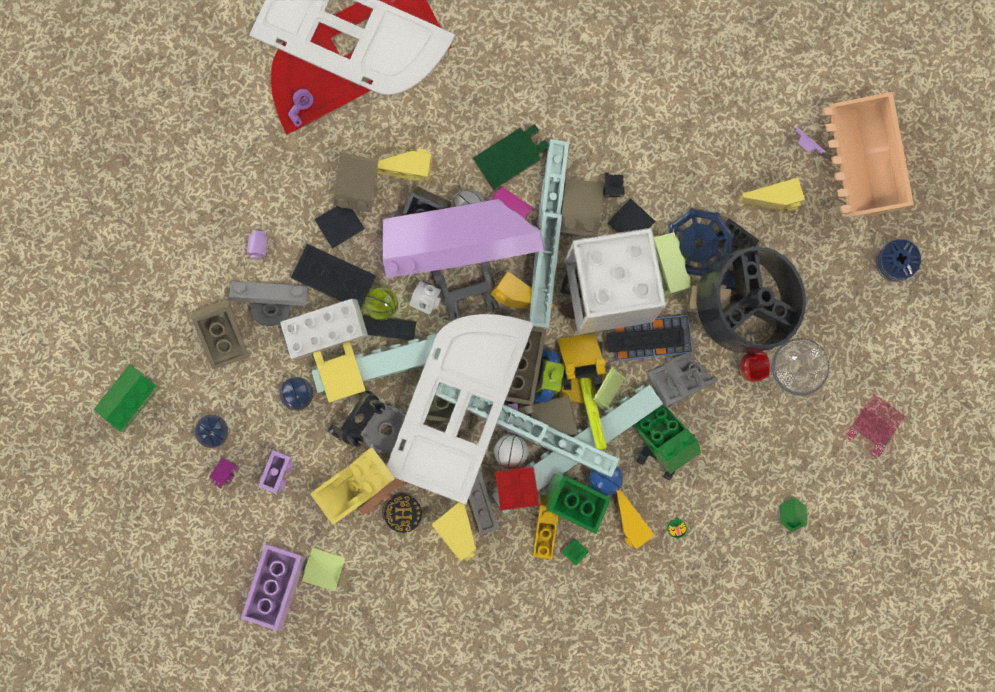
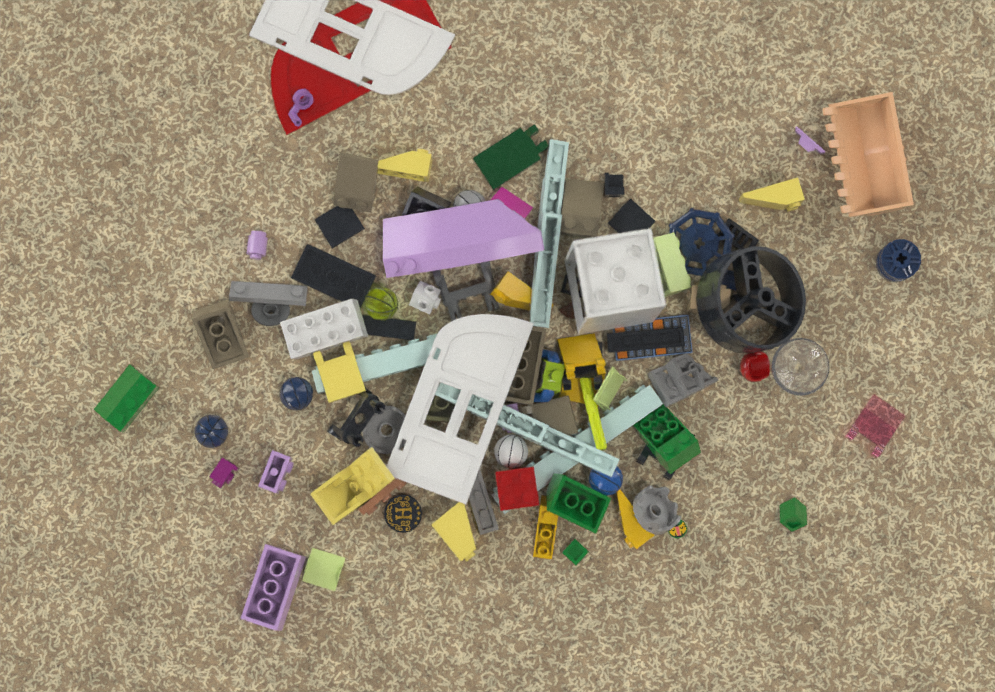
none -> light grey plate [633,485,681,535]

